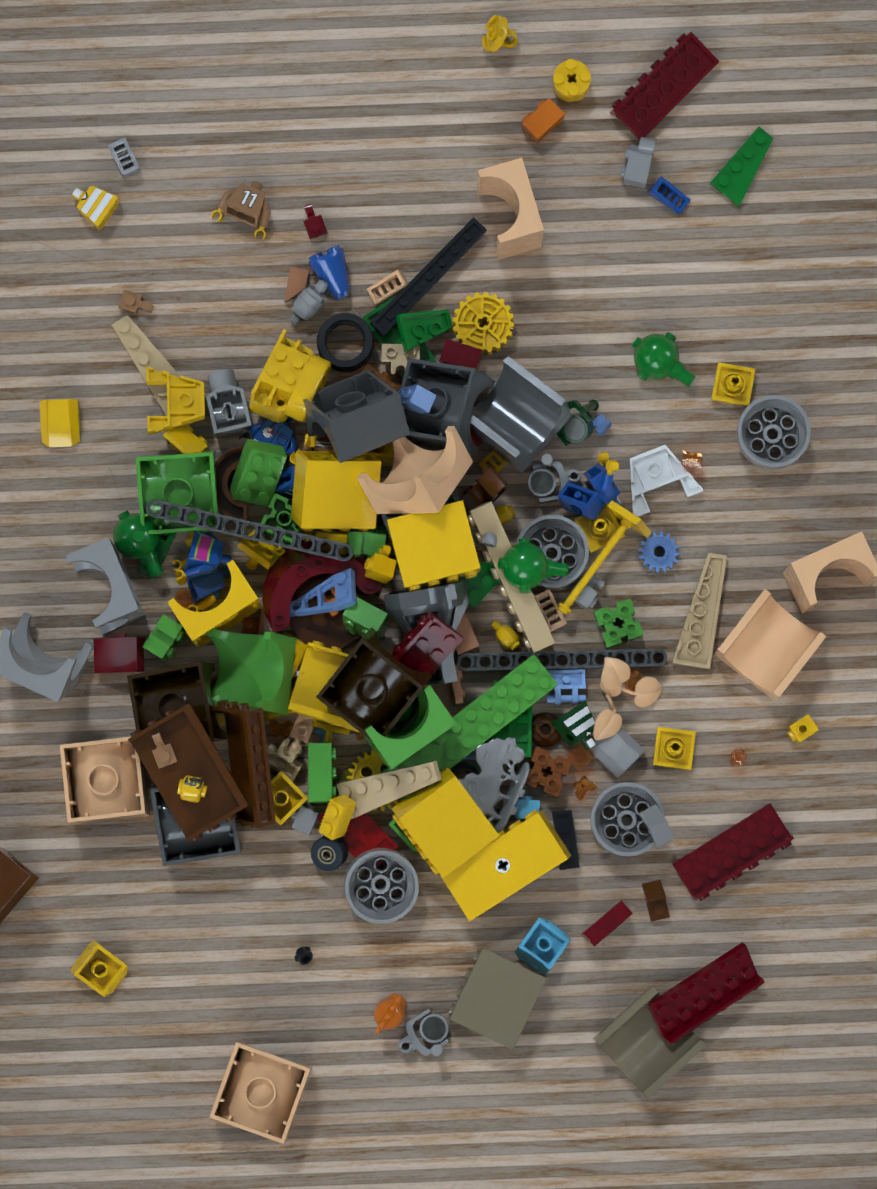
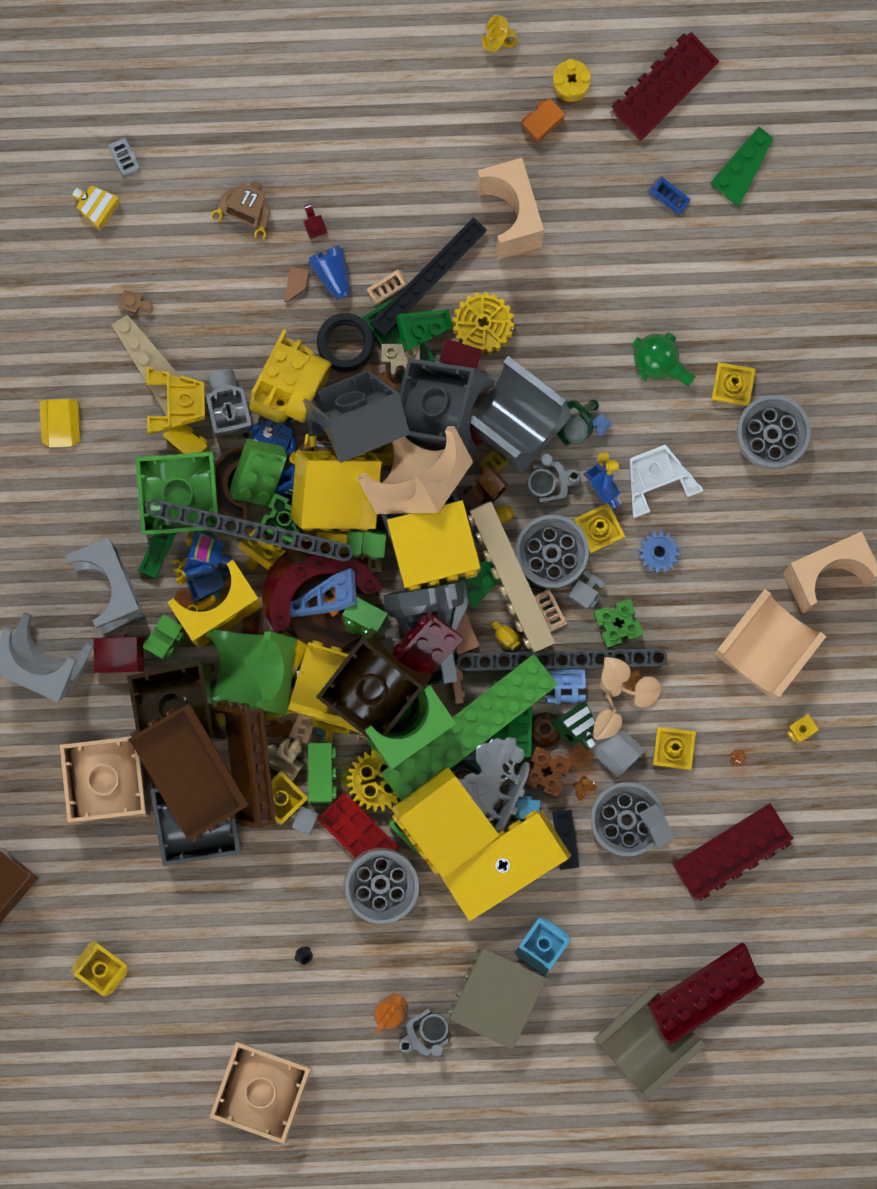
green piece [113,510,164,578] -> none
medium nougat plate [152,733,178,769] -> none
yellow head [177,775,207,803] -> none
light grey piece [290,280,328,326] -> none
black wheel [311,835,349,871] -> none
yellow brick [318,794,356,840] -> none
tan wing [336,761,442,820] -> none
yellow brick [364,545,397,584] -> none
medium blue slope [398,385,437,414] -> none
light grey hinge [481,532,497,547] -> none
green piece [498,538,568,594] -> none
yellow tile [557,500,652,615] -> none
blue brick [558,482,605,521] -> none
dark red container [582,900,633,947] -> none
light grey hinge [620,137,656,188] -> none
reddish brown slope [642,880,670,922] -> none
tan wing [672,553,727,669] -> none
clear orange plate [682,451,702,469] -> none

